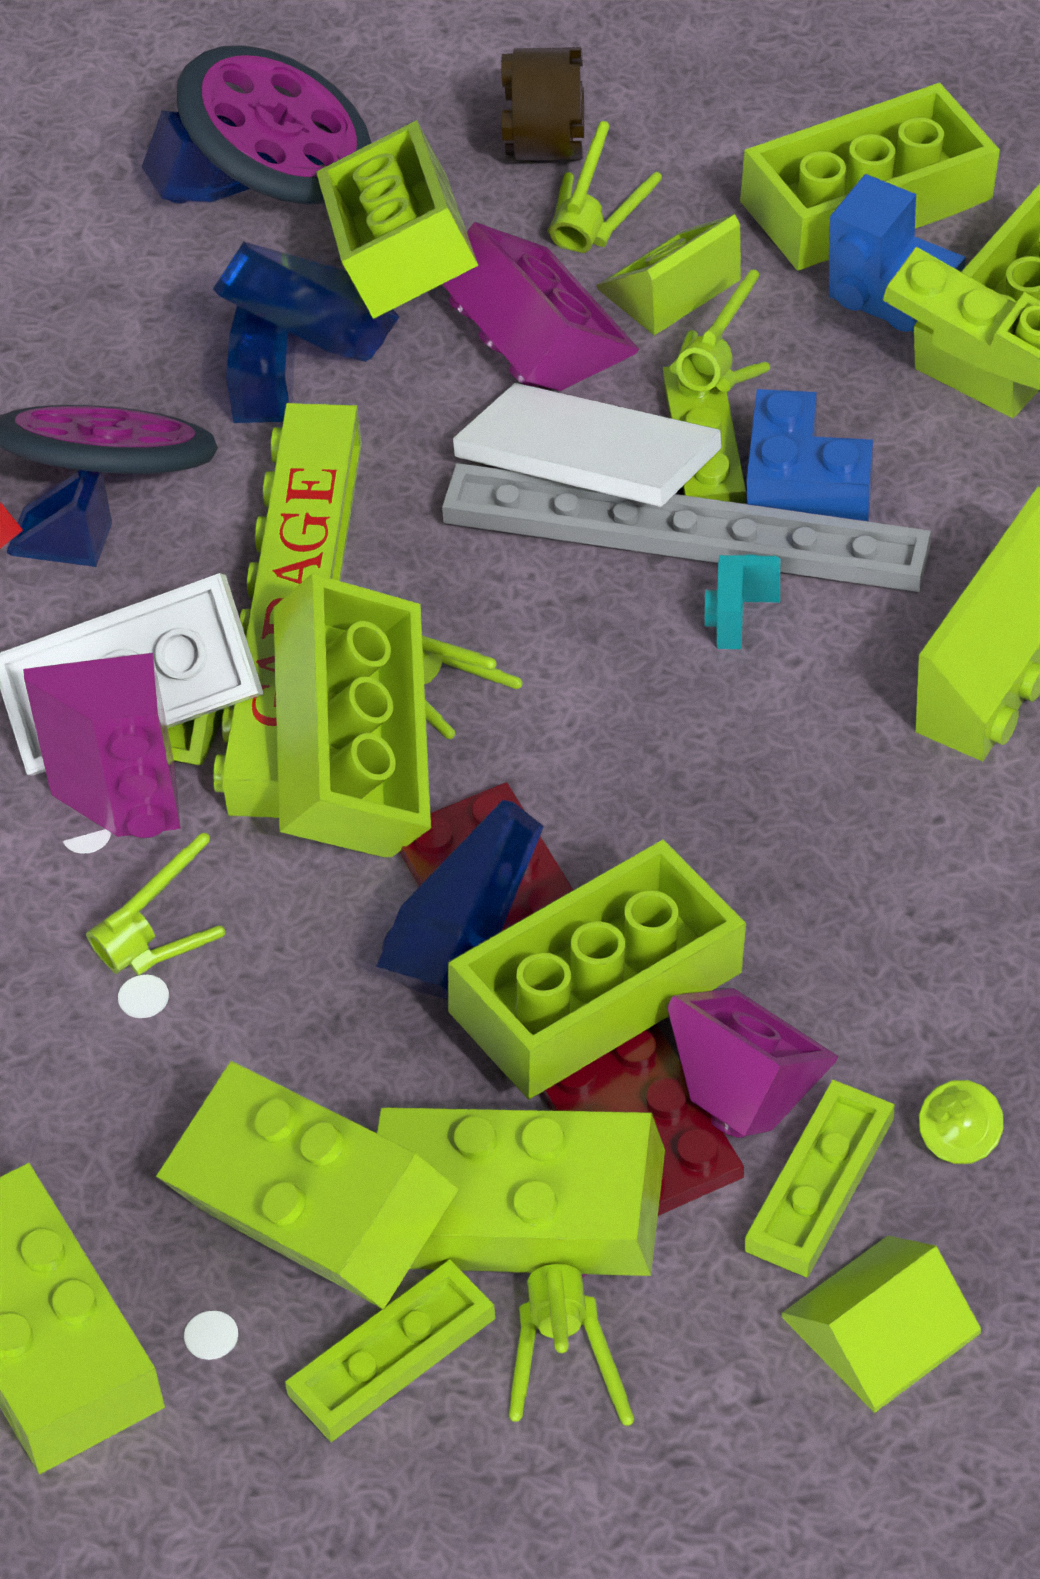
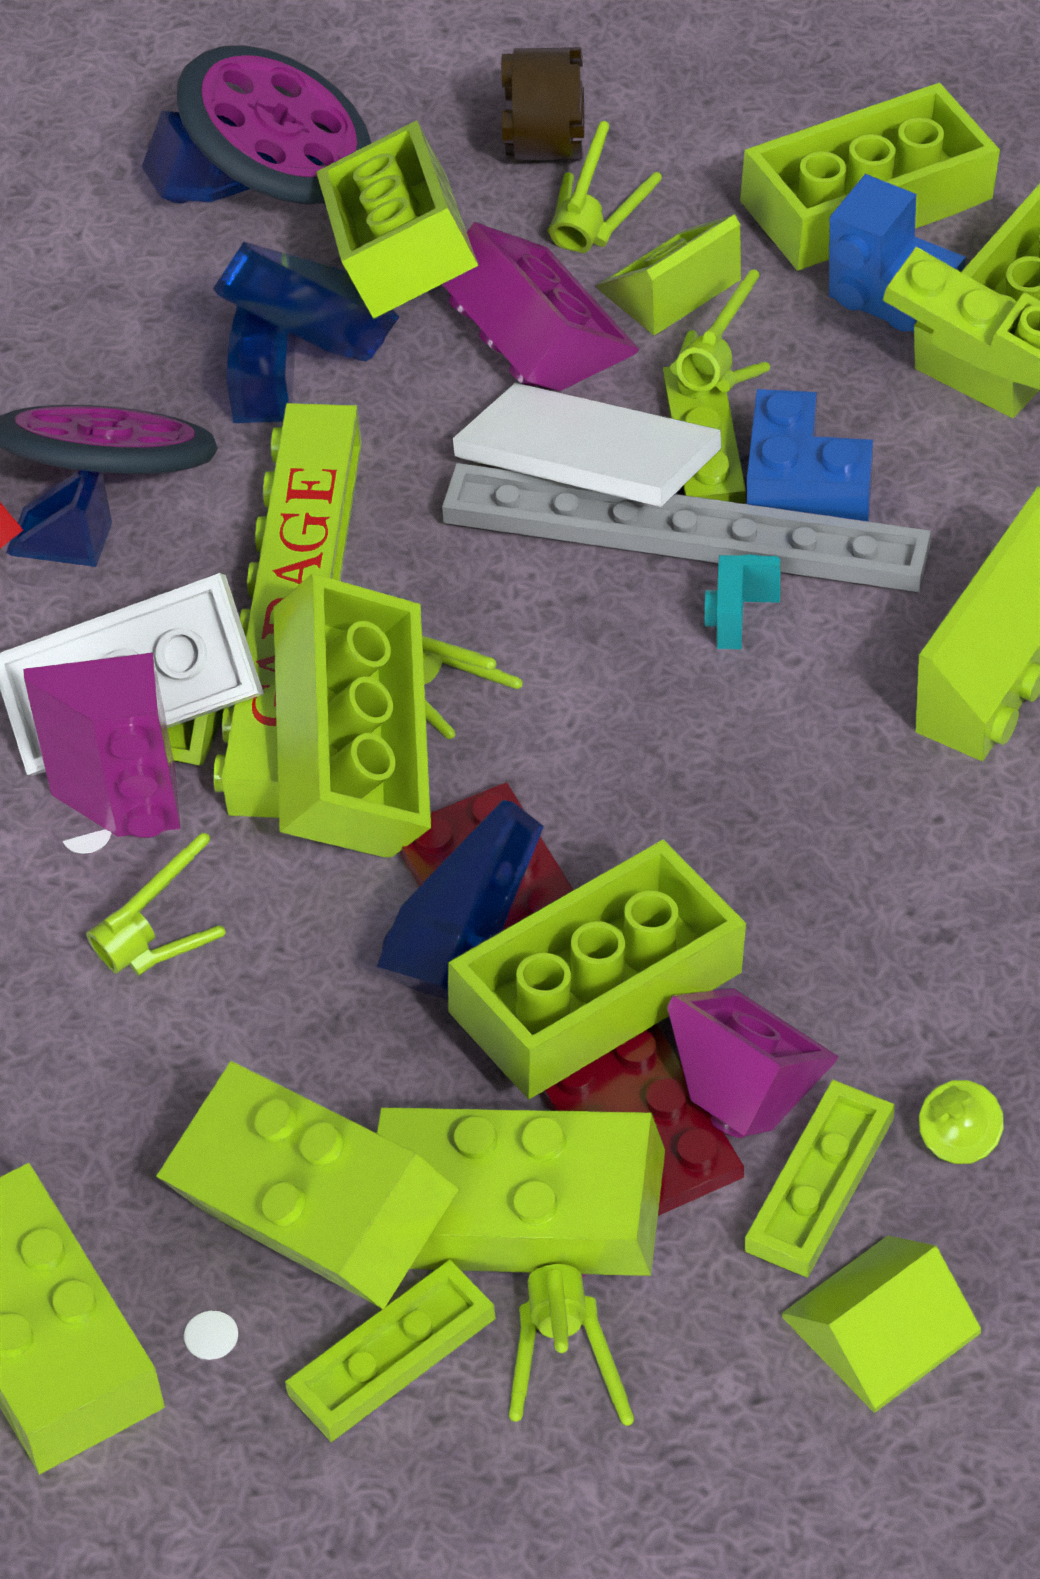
white piece [118,975,169,1018] -> none

